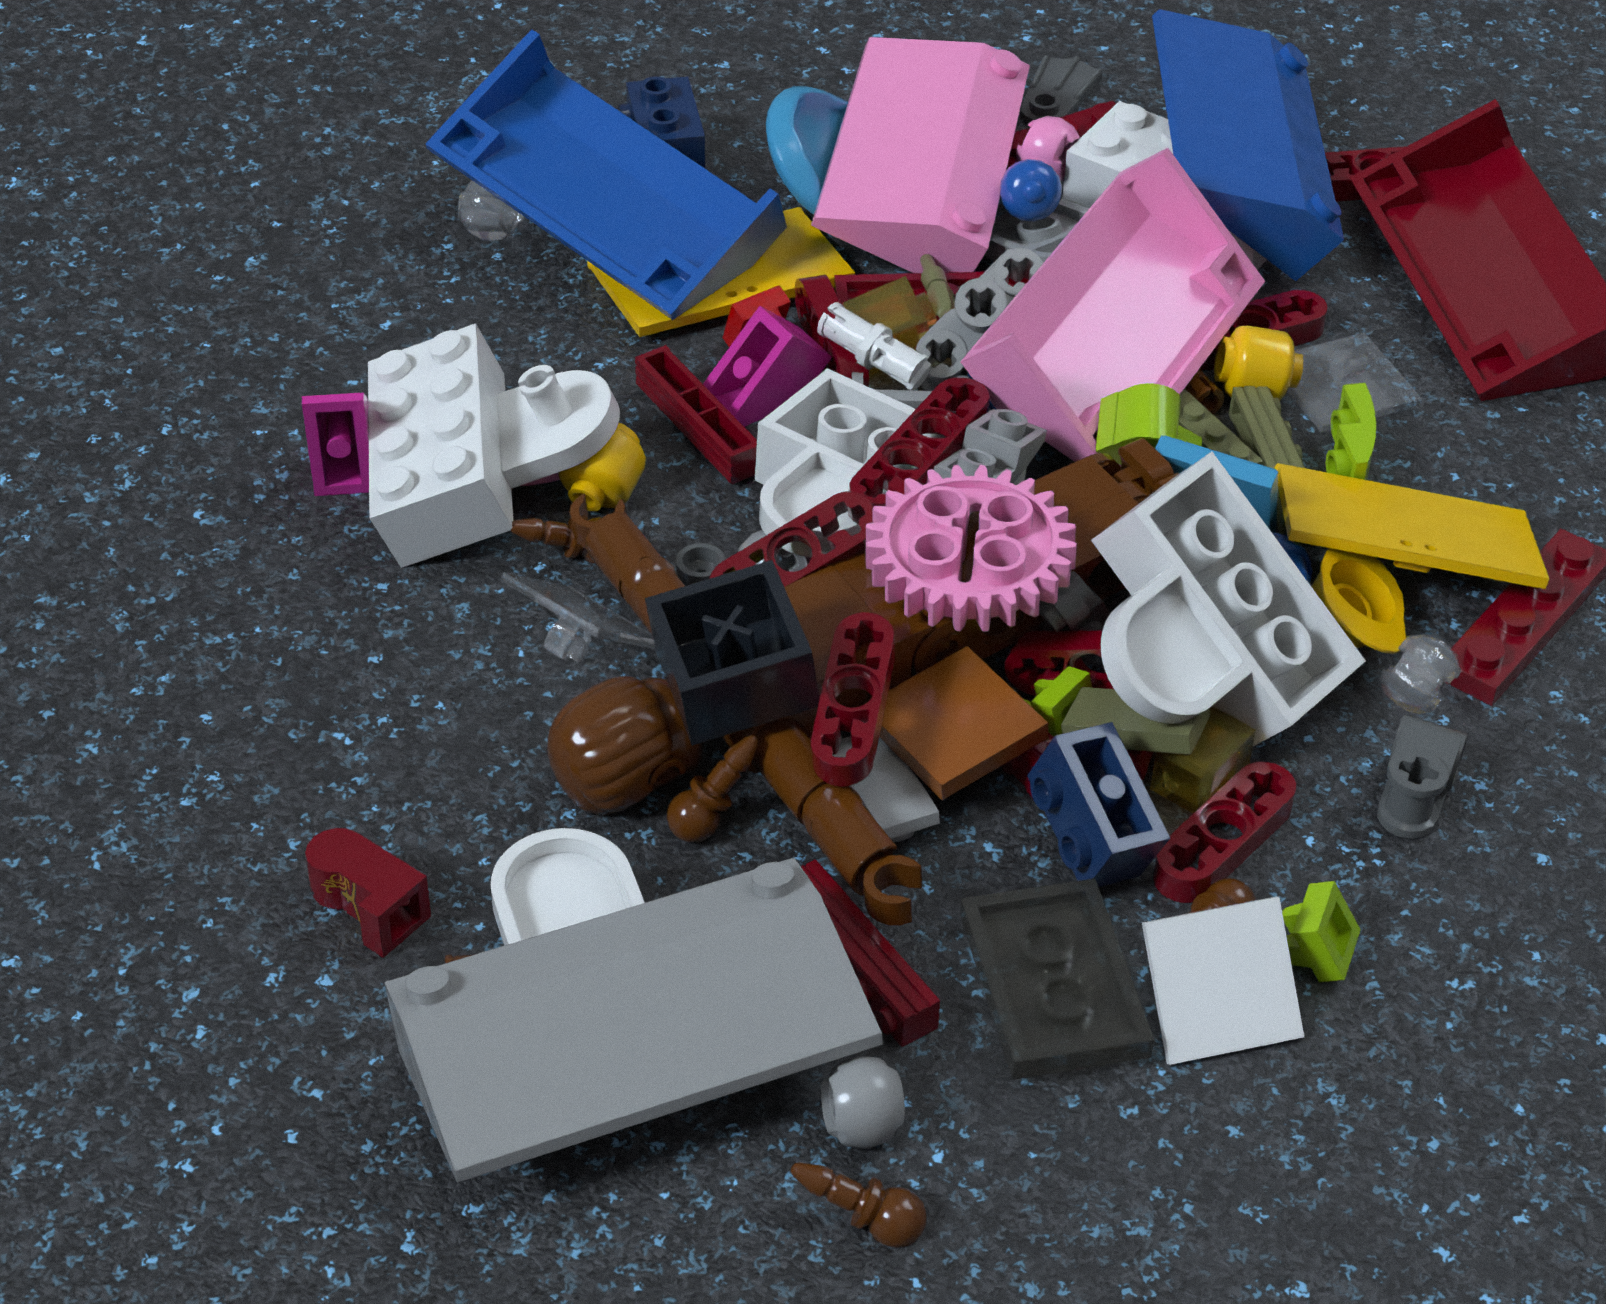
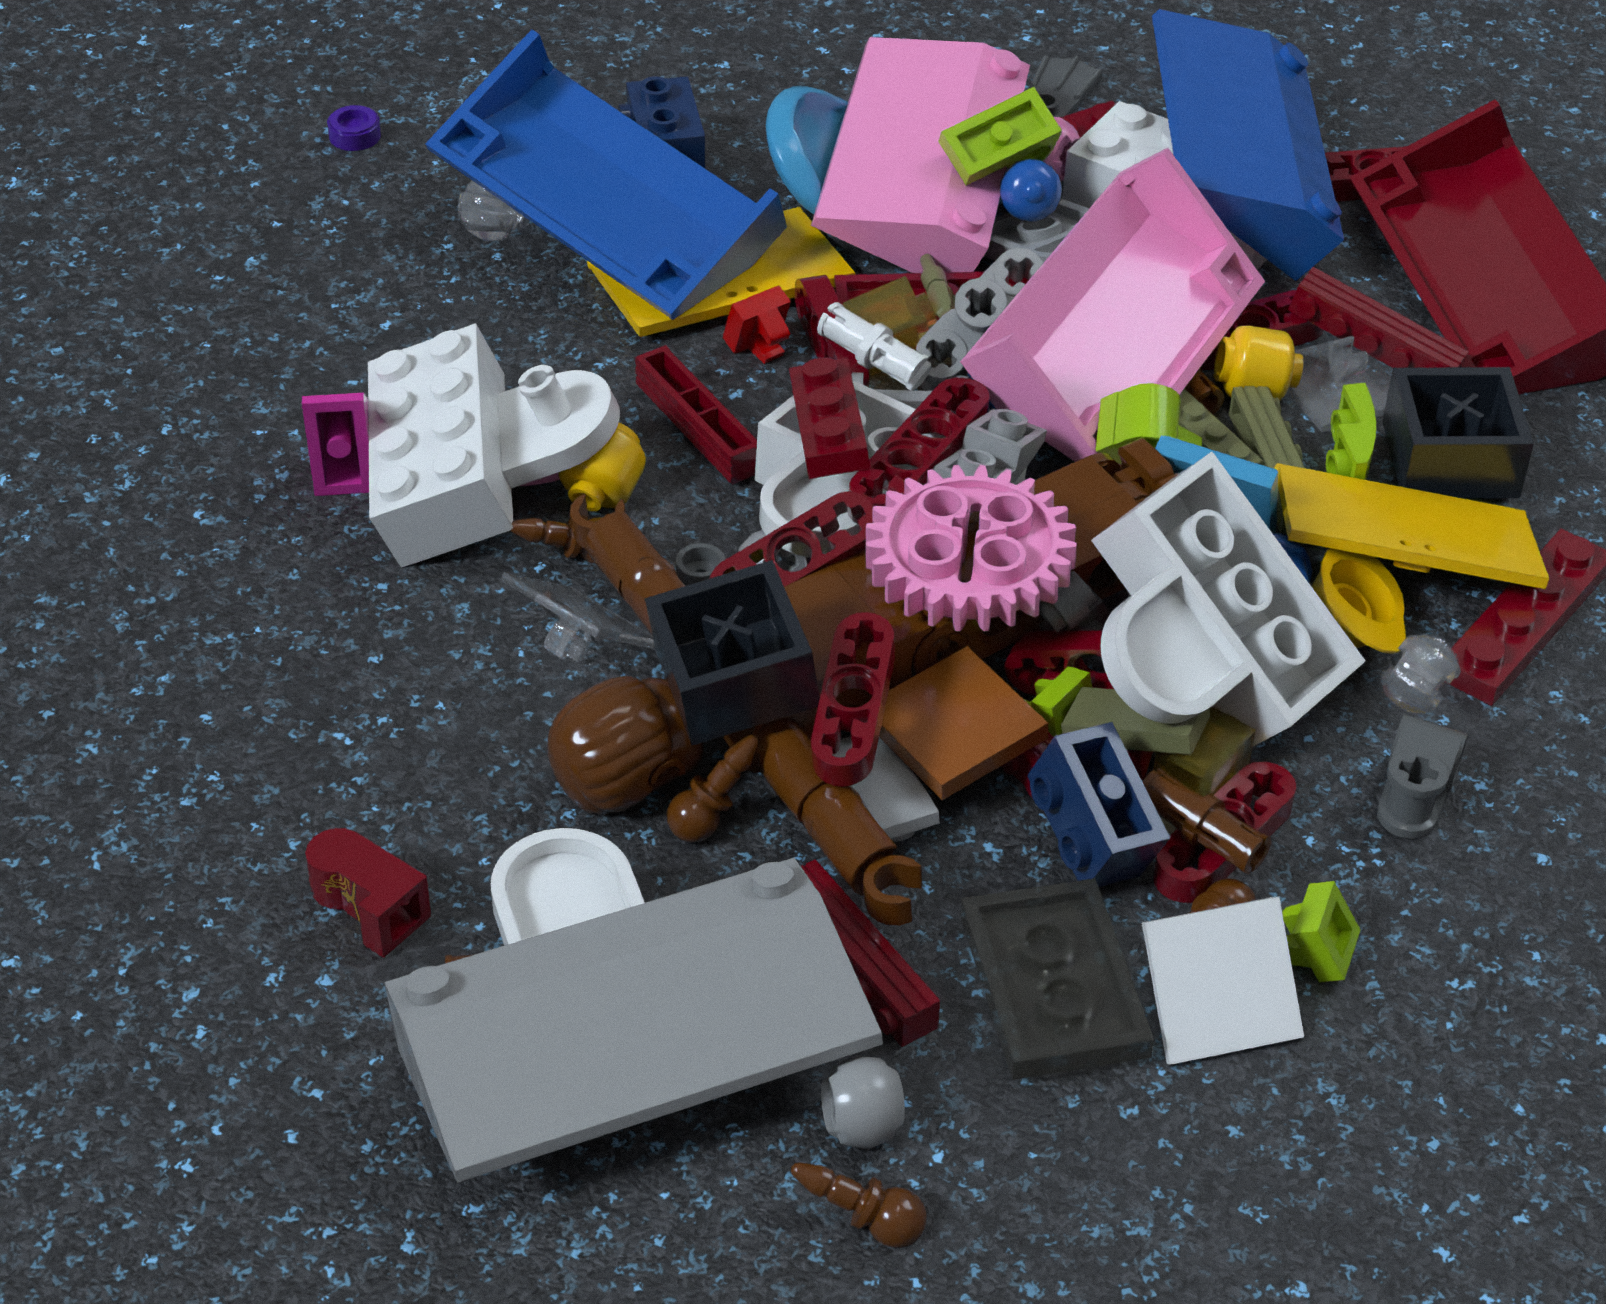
dark pink slope [703,306,832,427] -> none
none -> dark purple tile [327,105,381,151]
none -> dark red plate [789,358,871,479]
none -> lime plate [938,87,1062,186]
none -> reddish brown pin [1143,768,1272,875]
none -> dark red piece [1288,267,1469,368]
none -> black brick [1382,367,1534,499]

